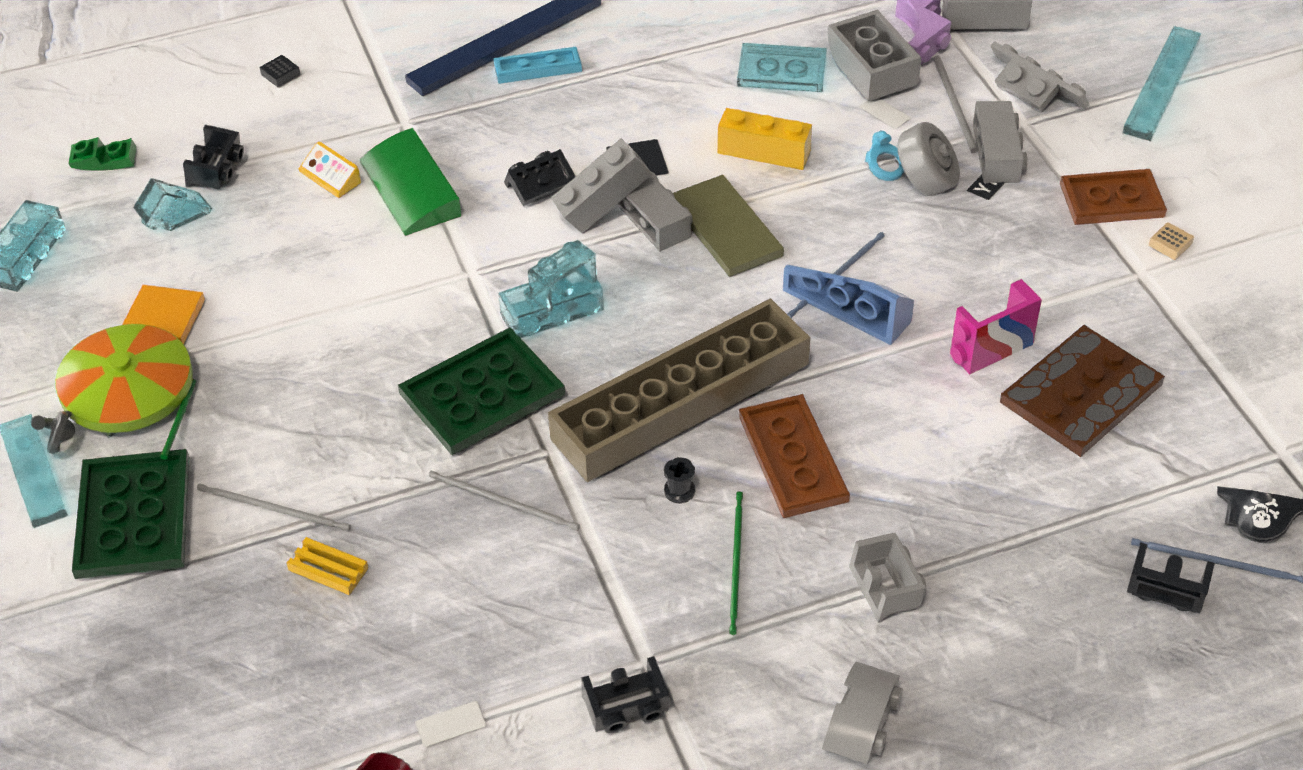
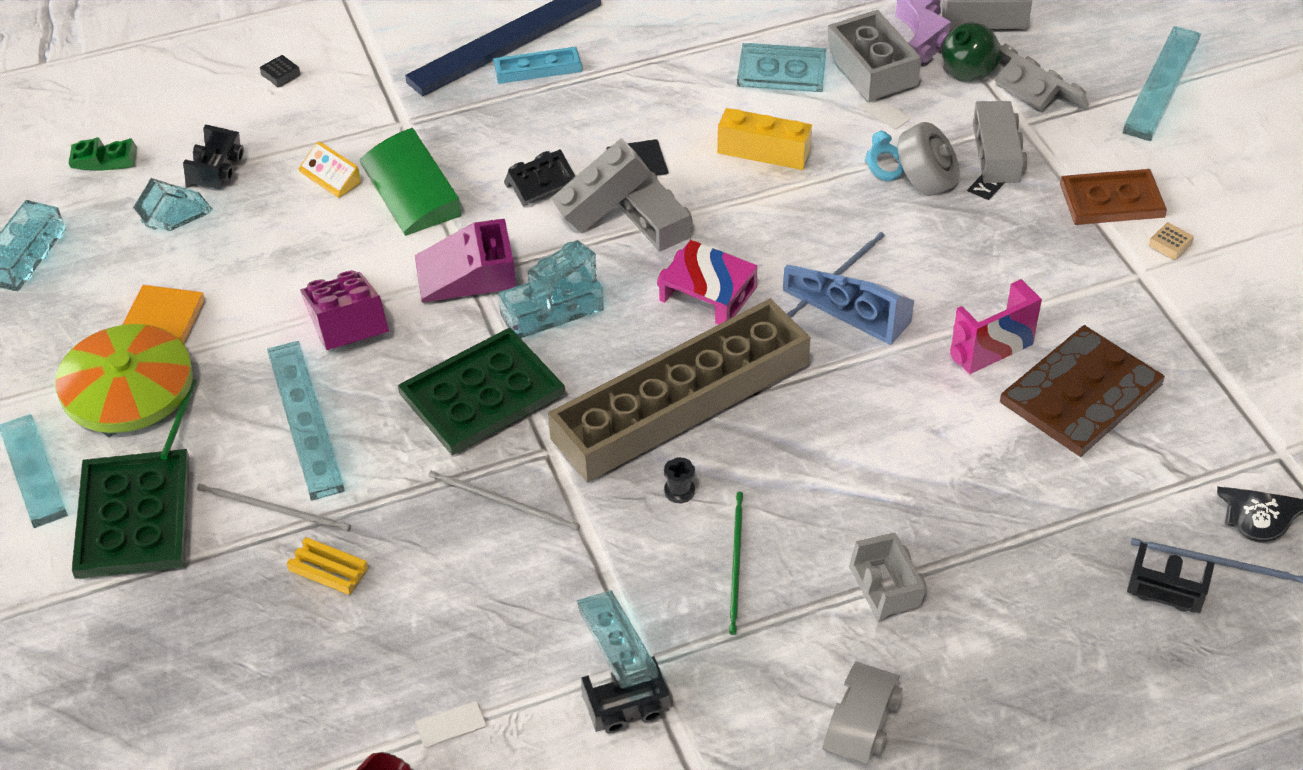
dark grey piece [31,411,75,454] -> none
olive tile [673,174,784,277] -> none
dark orange tile [739,394,850,518] -> none
light grey axle [933,55,978,153] -> none
none -> clear light blue tile [267,341,345,501]
none -> magenta slope [300,270,389,350]
none -> magenta slope [414,218,516,302]
none -> clear light blue tile [577,590,658,689]
none -> panel [657,239,758,325]
none -> dark green cylinder [942,22,1001,82]

